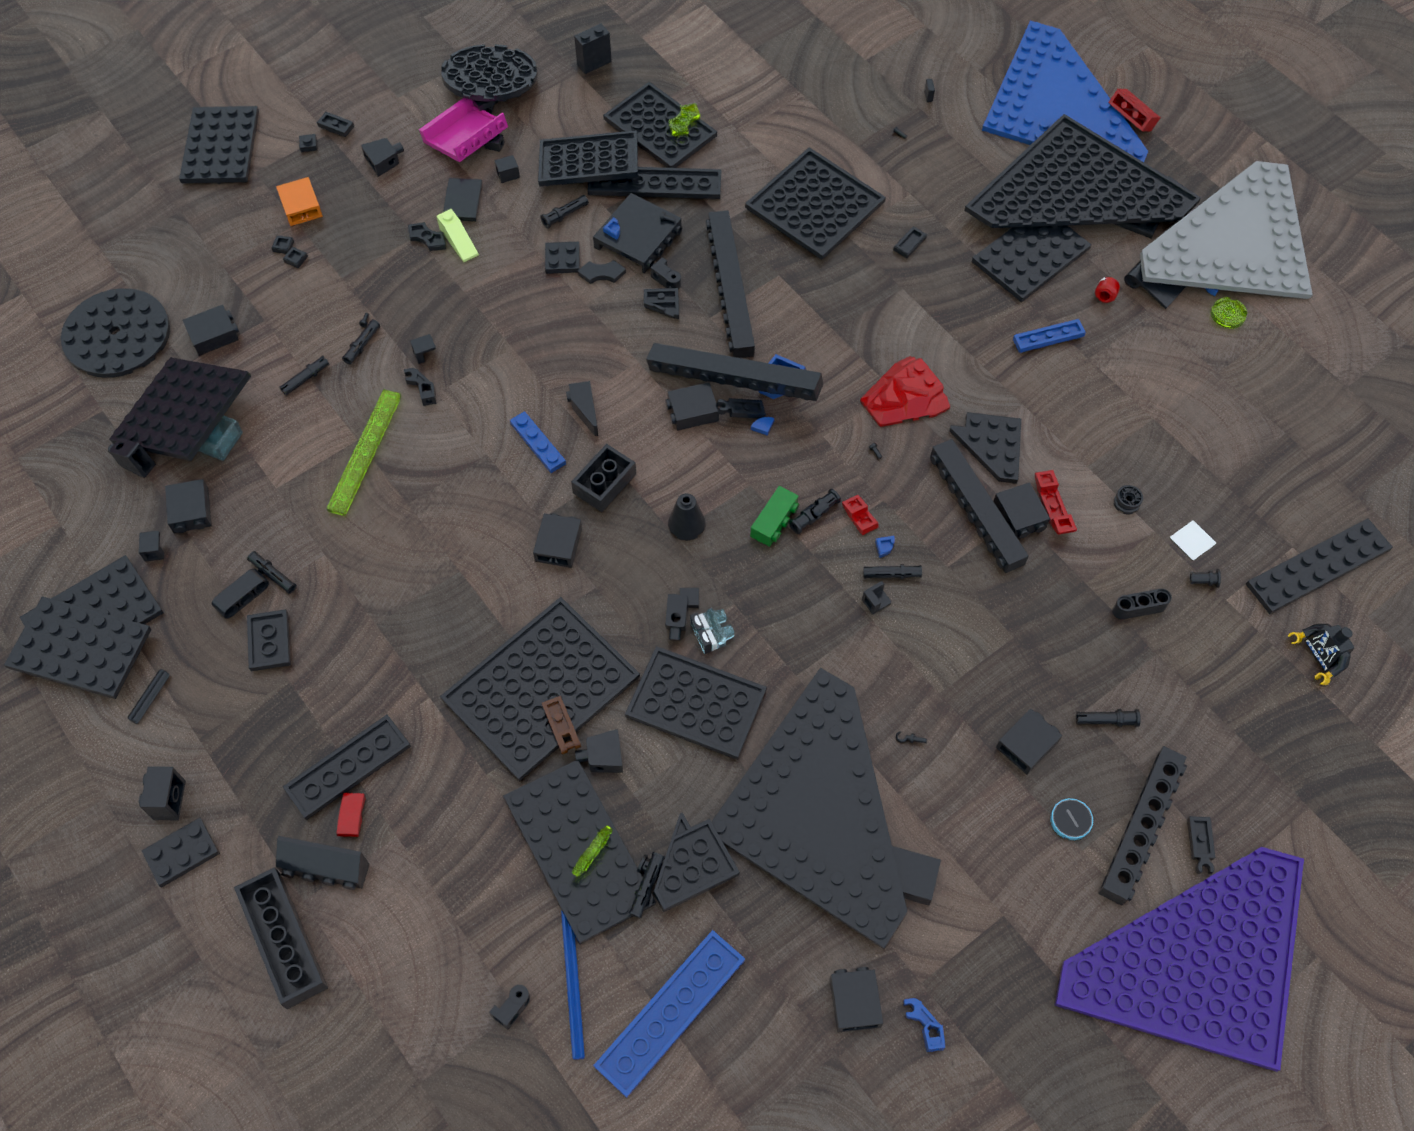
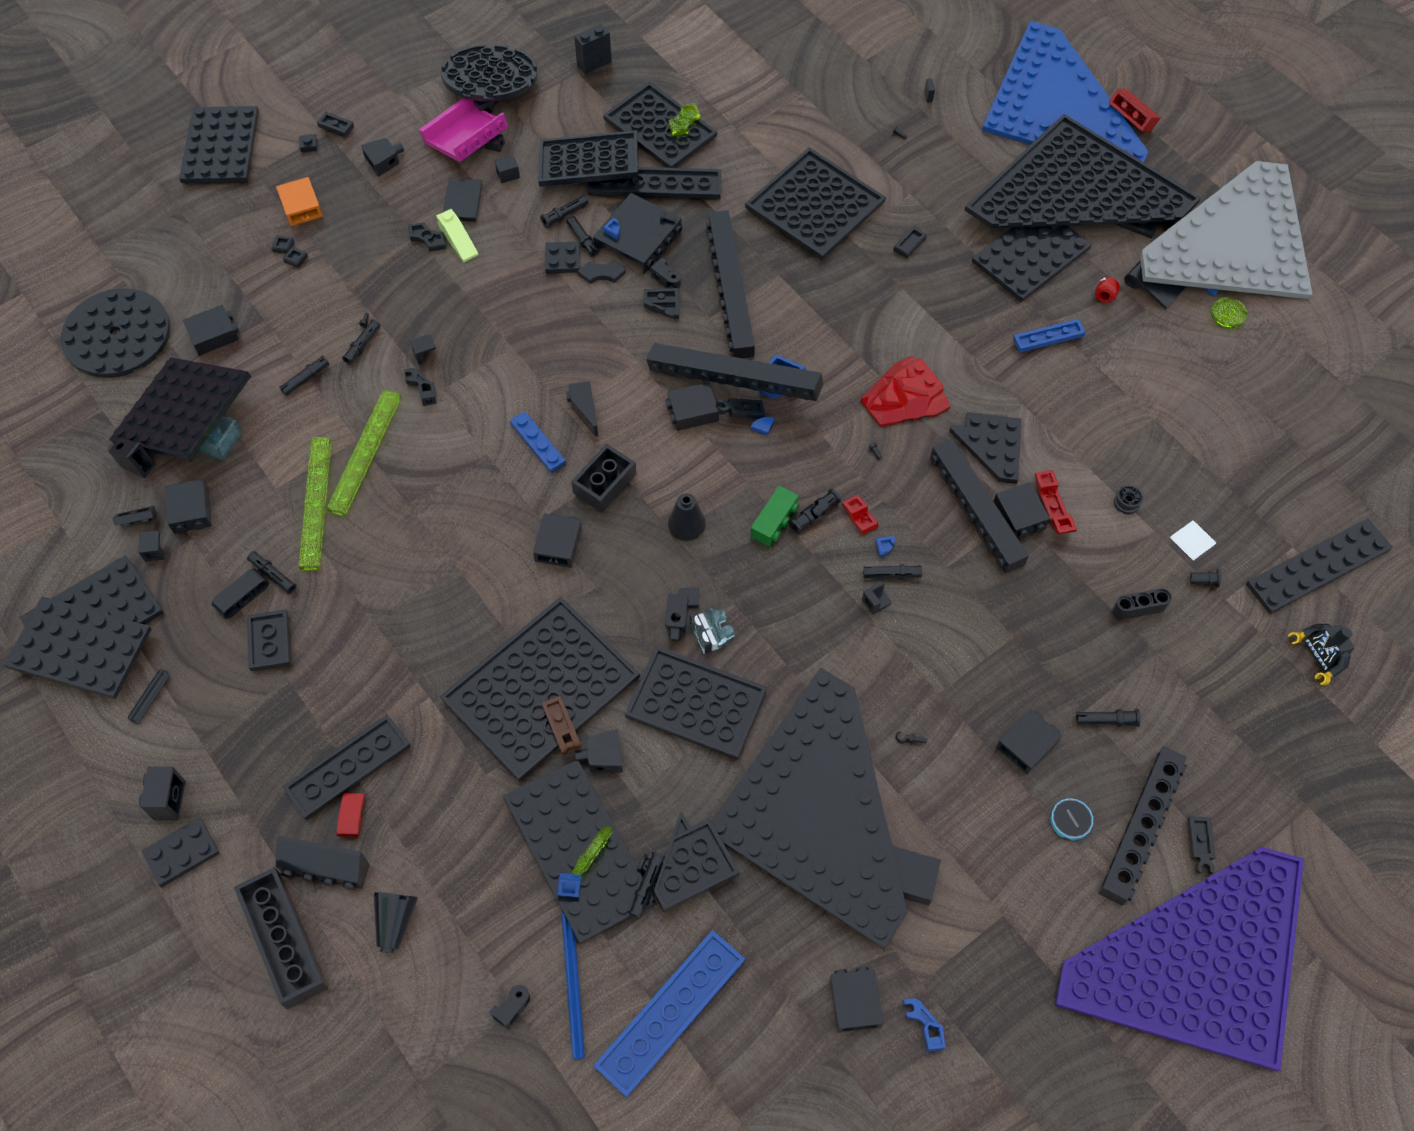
none -> black plate [112,506,156,527]
none -> clear neon green tile [299,437,331,570]
none -> black cone [374,892,418,953]
none -> blue tile [557,873,581,897]
none -> black pin [566,216,599,257]

